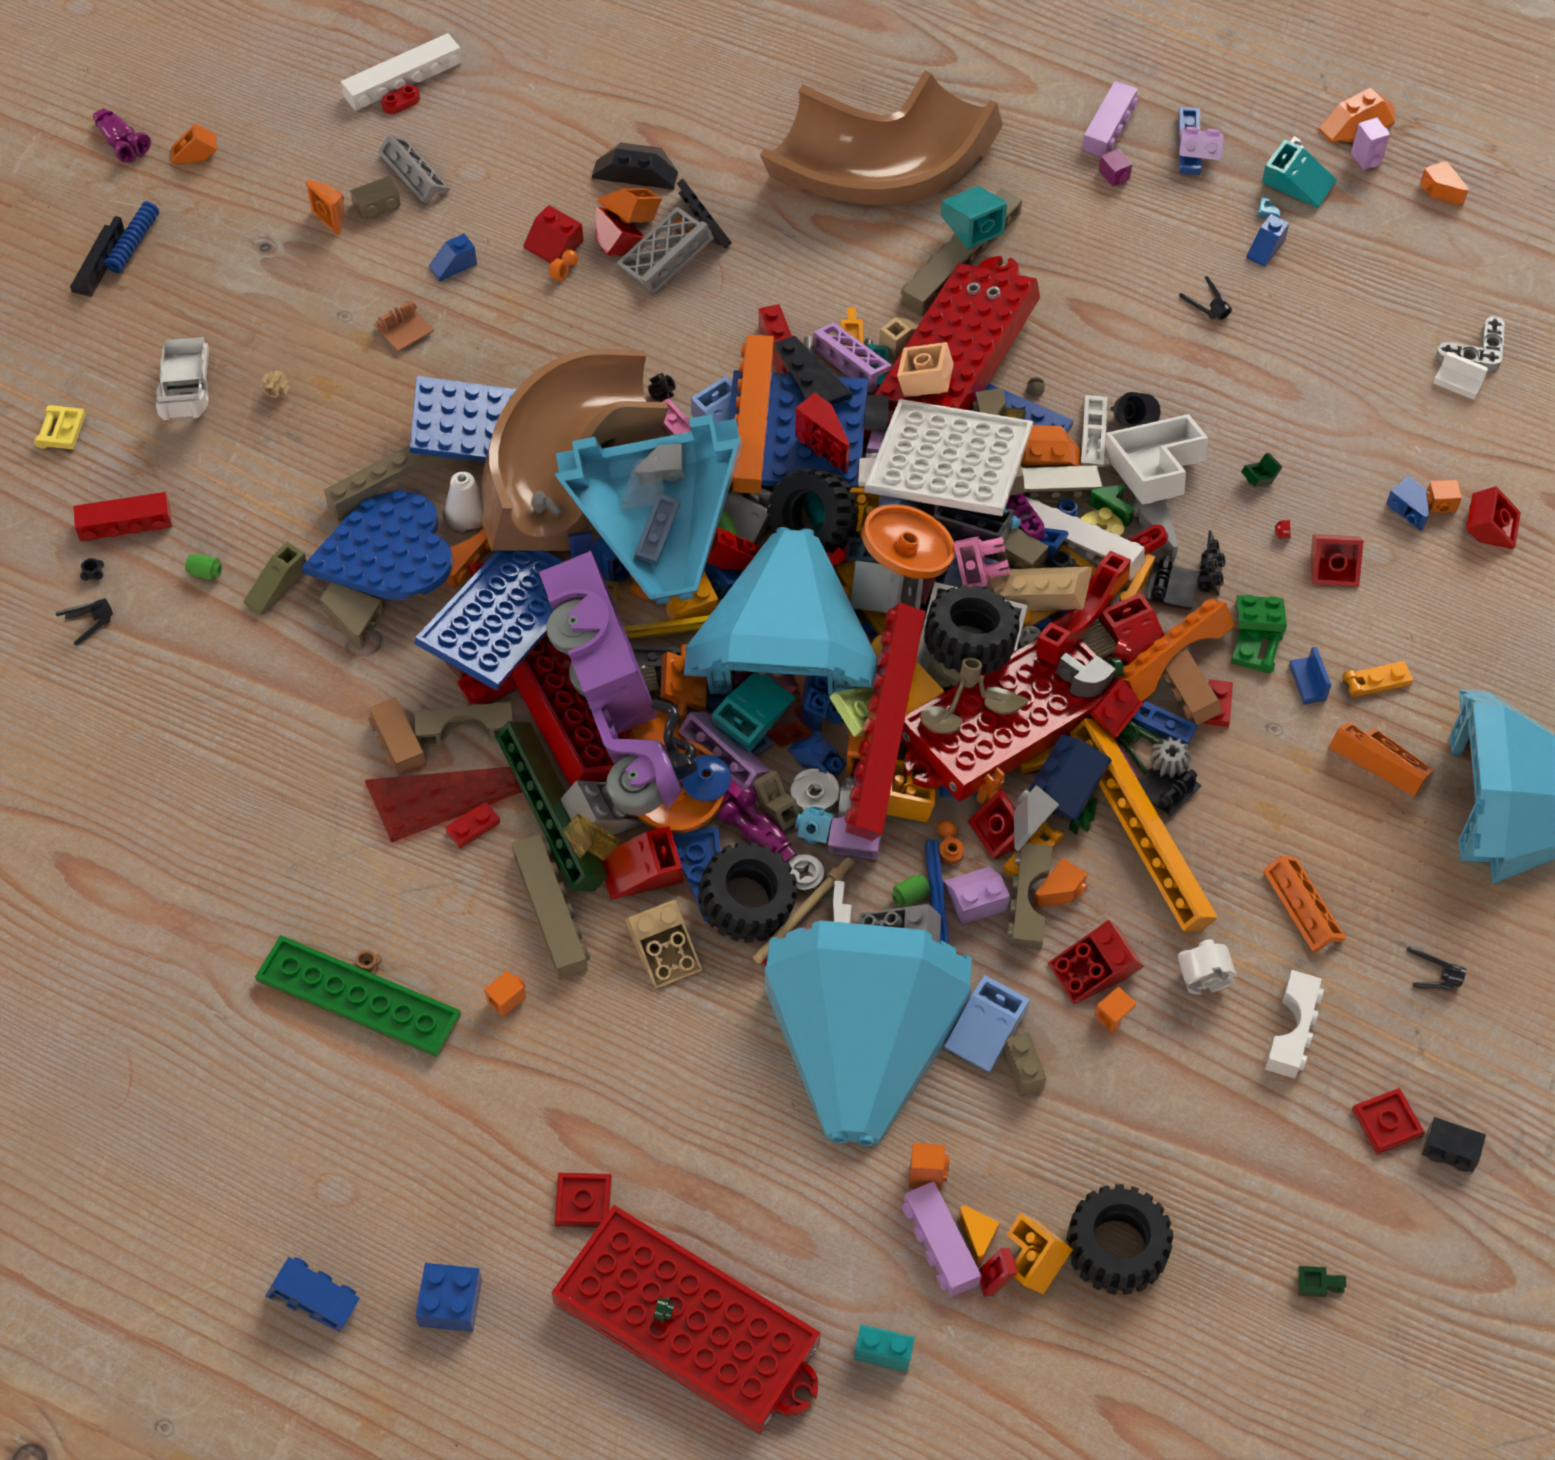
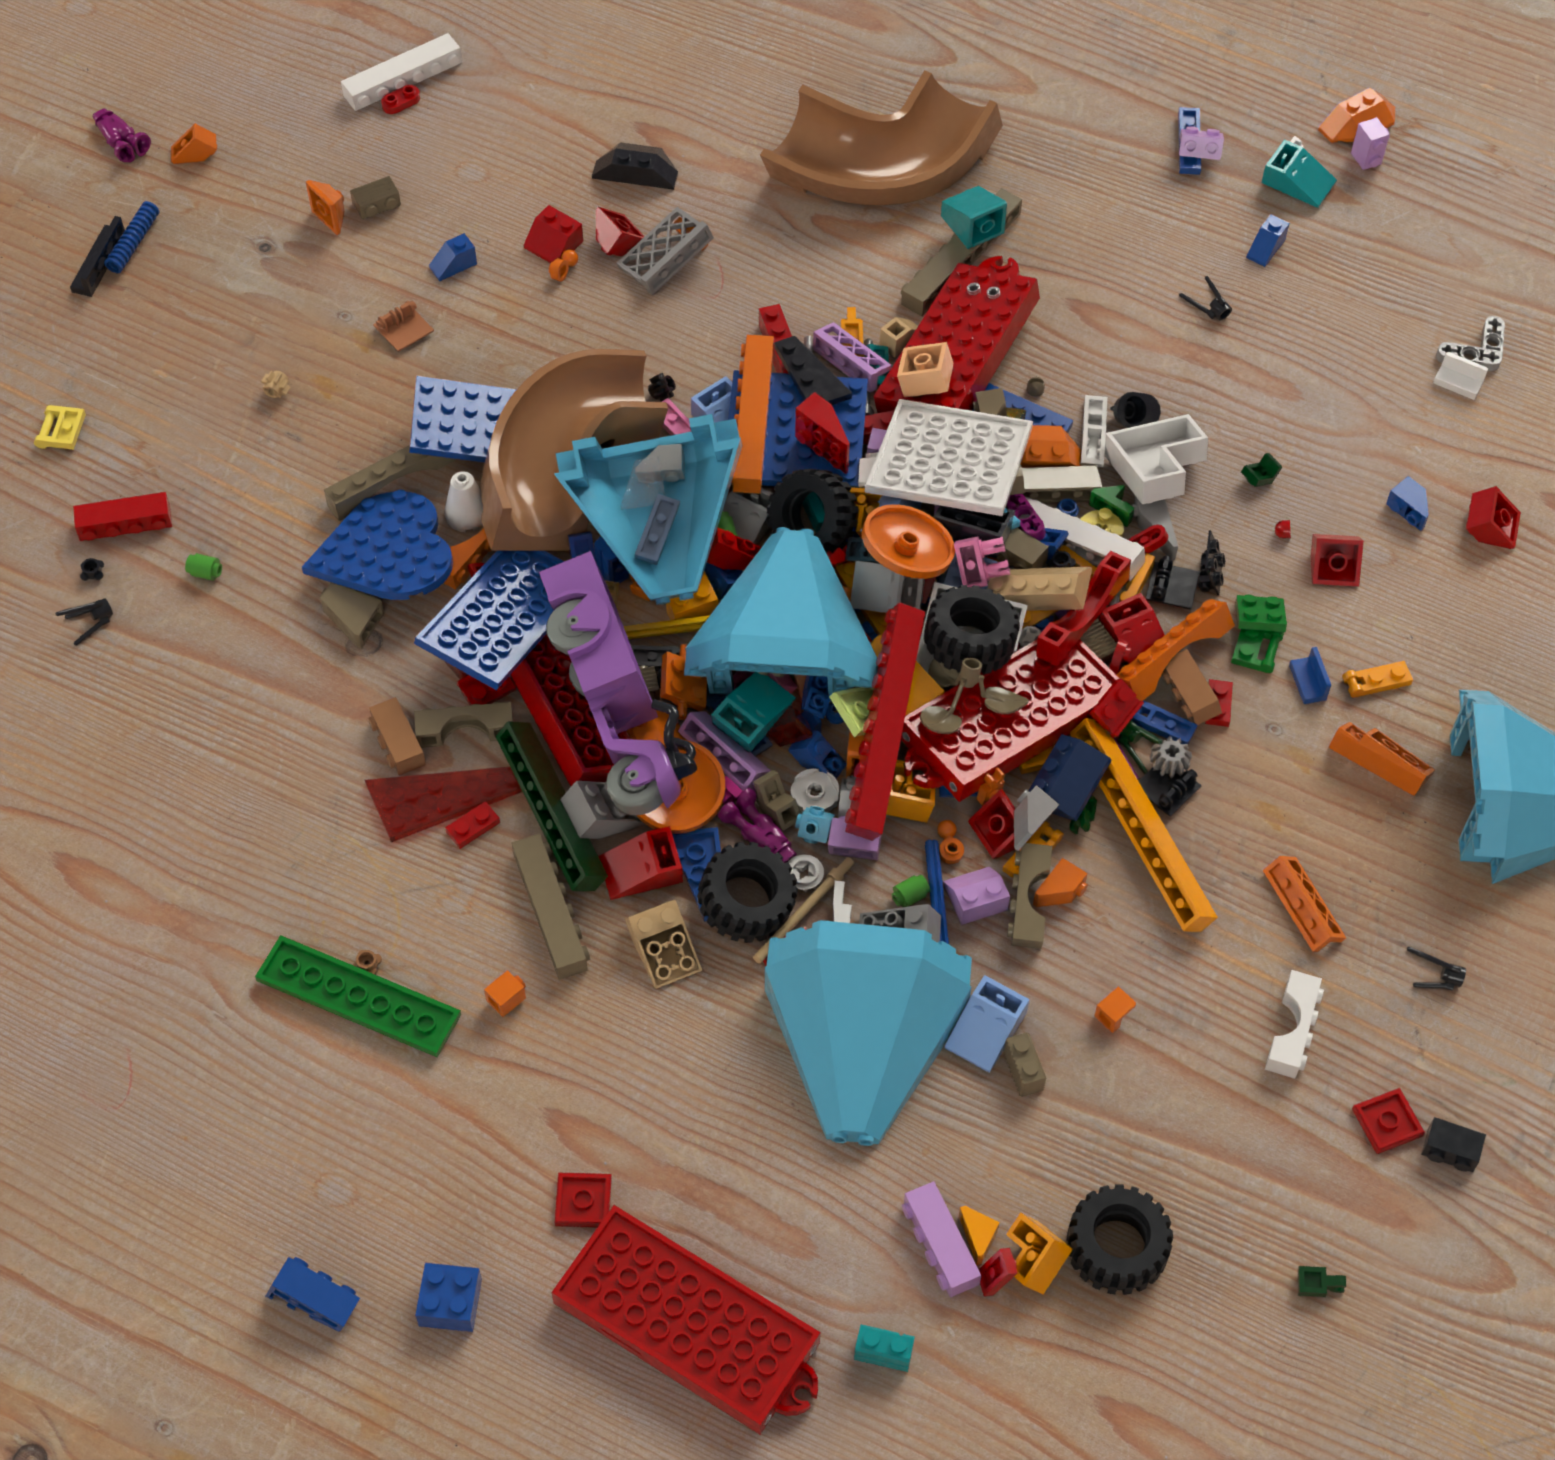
white piece [156,337,209,420] -> none
olive slope [243,542,306,615] -> none
light grey fence [378,135,450,204] -> none
light grey plate [531,490,562,518] -> none
clear yellow slope [564,814,619,861] -> none
orange slope [597,188,662,224] -> none
dark green plate [653,1297,674,1324] -> none
black wing [676,178,732,248] -> none
blue dish [682,755,731,802] -> none
black slope [864,395,889,431] -> none
orange brick [909,1143,950,1191] -> none
red slope [1048,920,1144,1004] -> none
dark grey brick [1056,653,1116,697] -> none
lavender brick [1082,81,1139,156] -> none
magenta brick [1099,148,1132,186] -> none
dark green plate [1106,657,1124,680] -> none
white brick [1178,939,1237,994] -> none
medium azure tile [1258,197,1280,219] -> none
orange slope [1420,161,1469,205] -> none
orange brick [1426,480,1462,513] -> none

